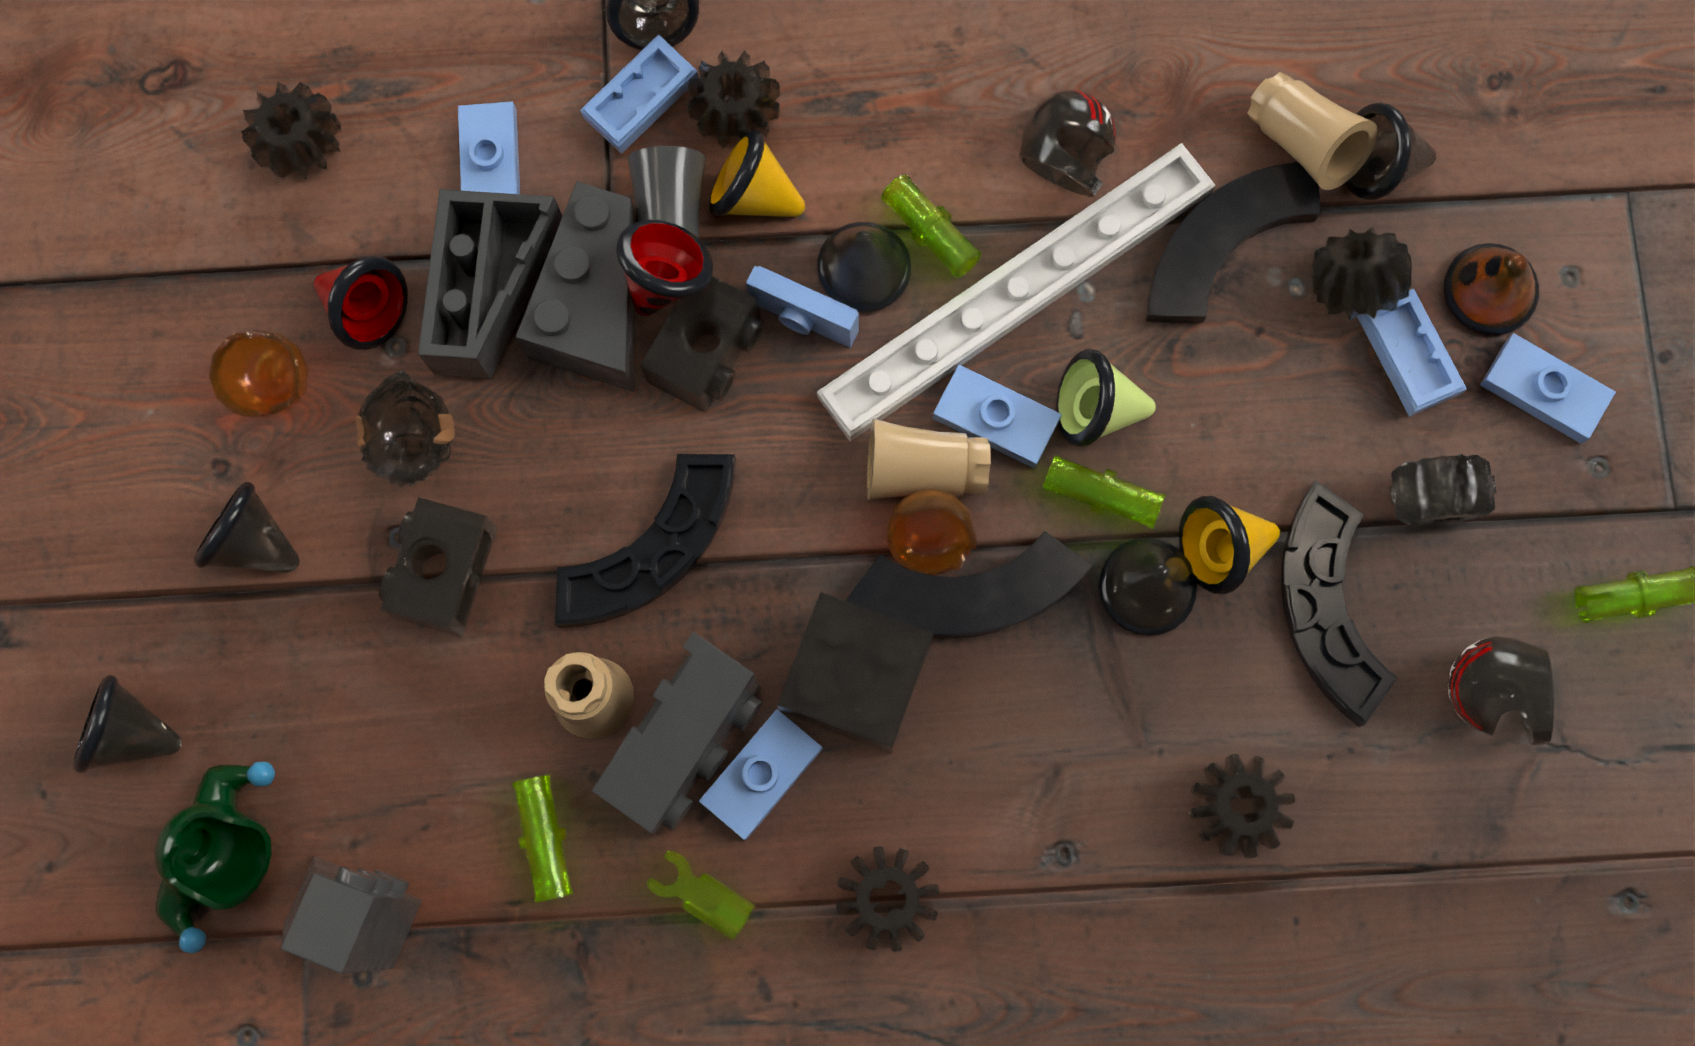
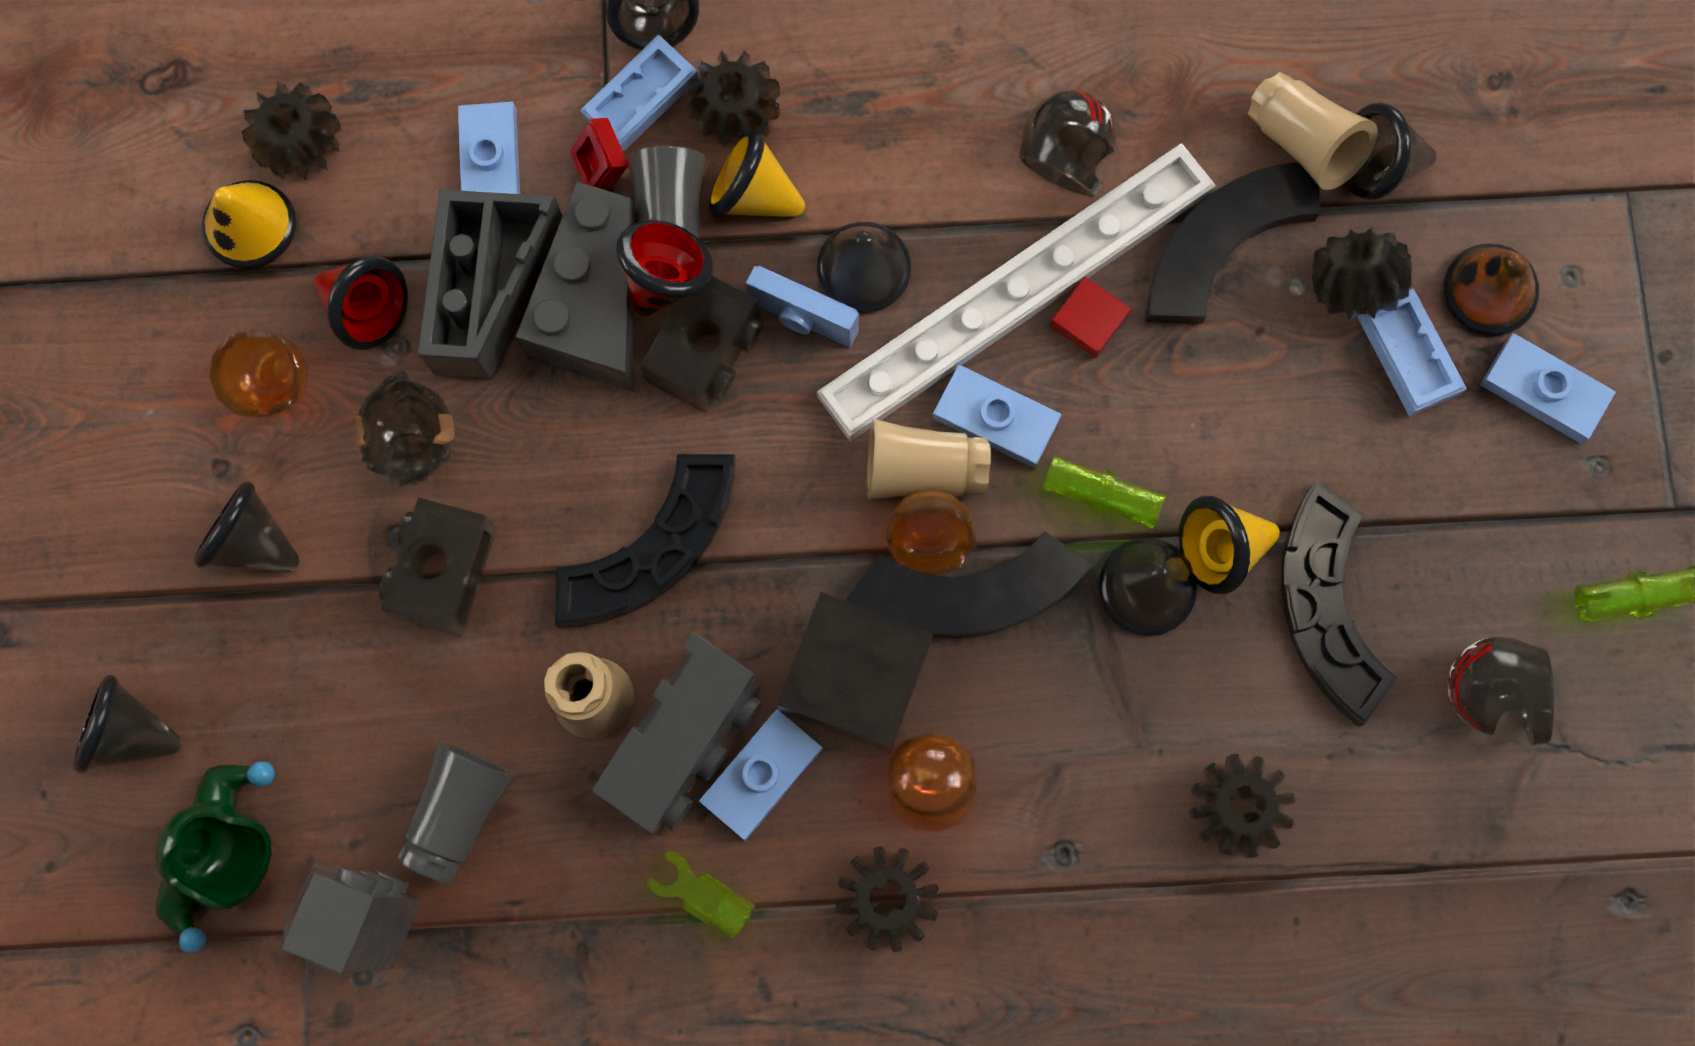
clear neon green pin [512,774,574,903] -> none
clear neon green pin [881,174,982,278] -> none
yellowish green hat [1056,349,1156,447] -> none
clear smoke gear [1390,454,1497,525] -> none
none -> yellow hat [202,180,296,269]
none -> dark grey plant [398,742,516,884]
none -> red tile [569,118,629,191]
none -> clear orange hair [887,732,978,832]
none -> red tile [1050,277,1131,358]

